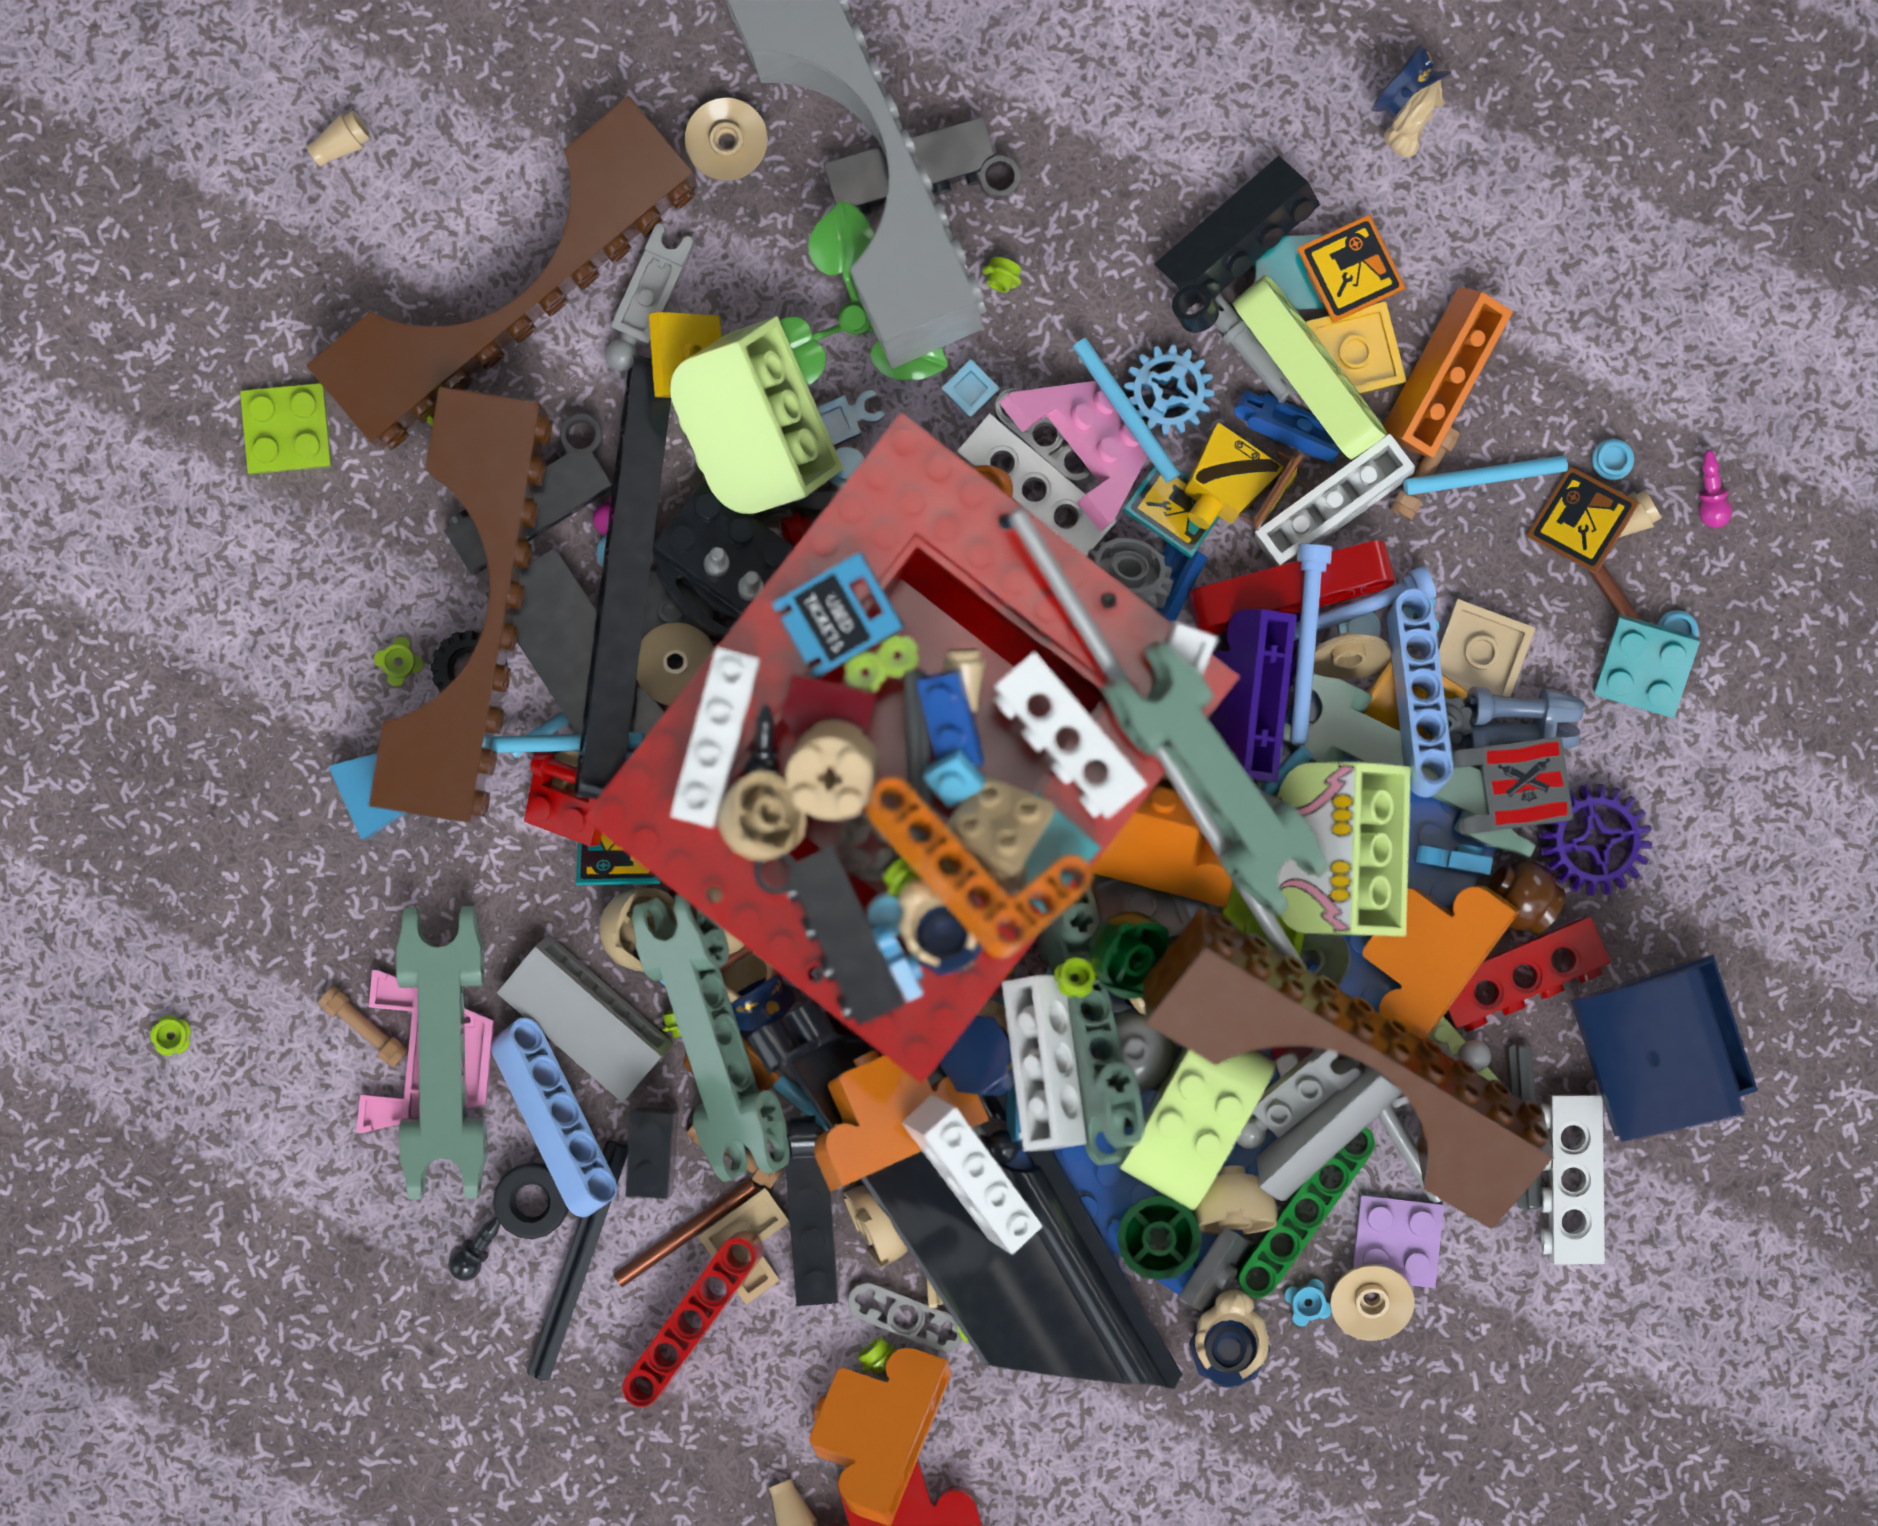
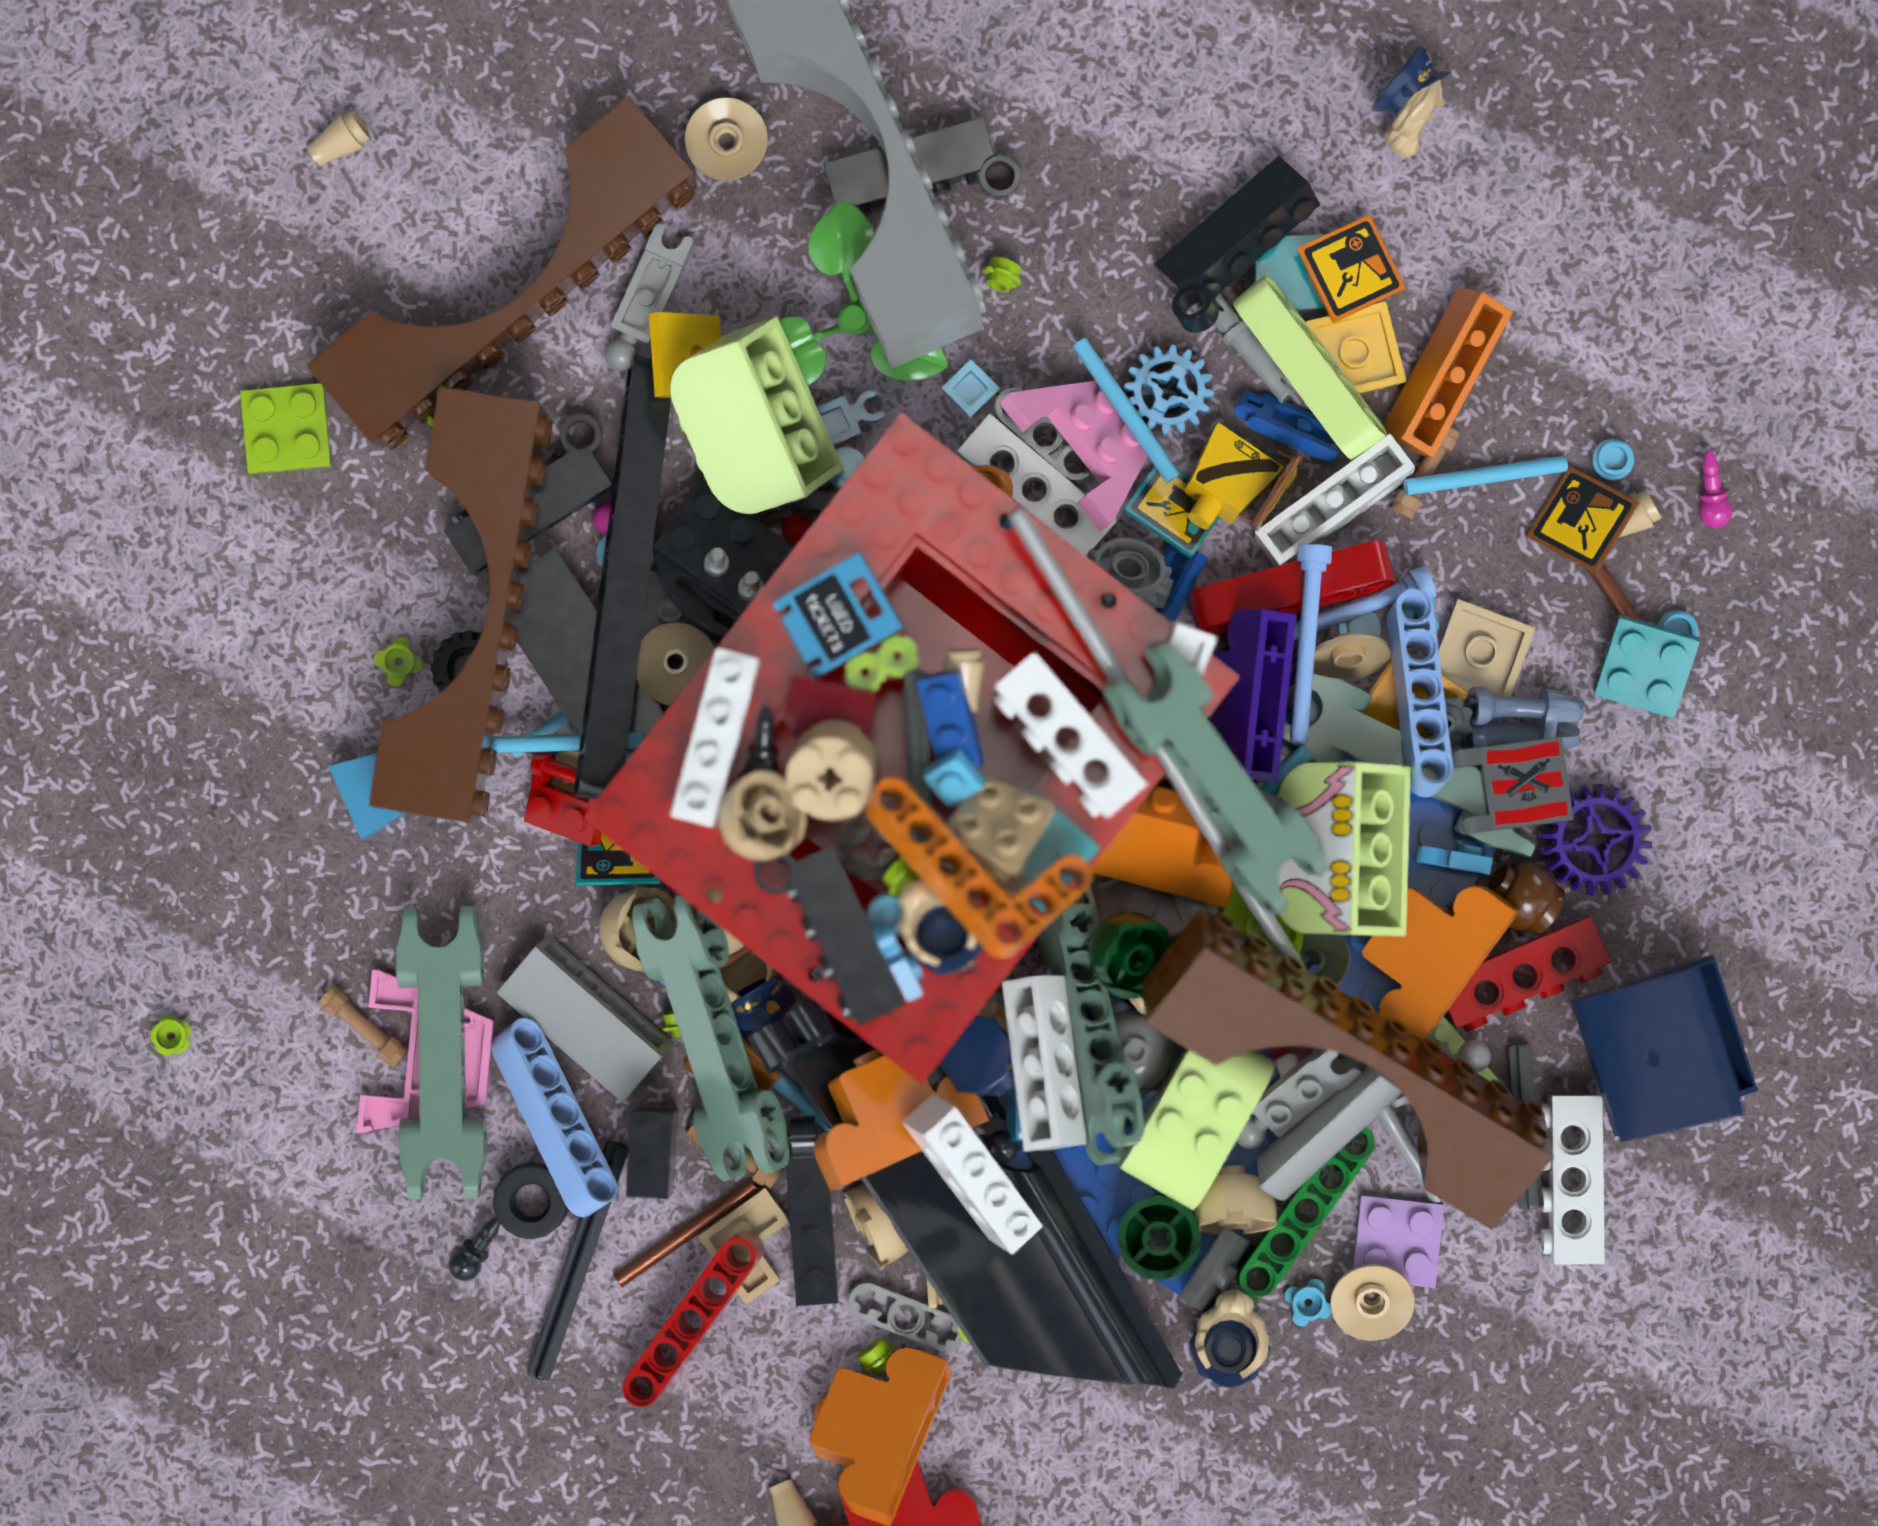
lime plate [1054,958,1095,998] -> none

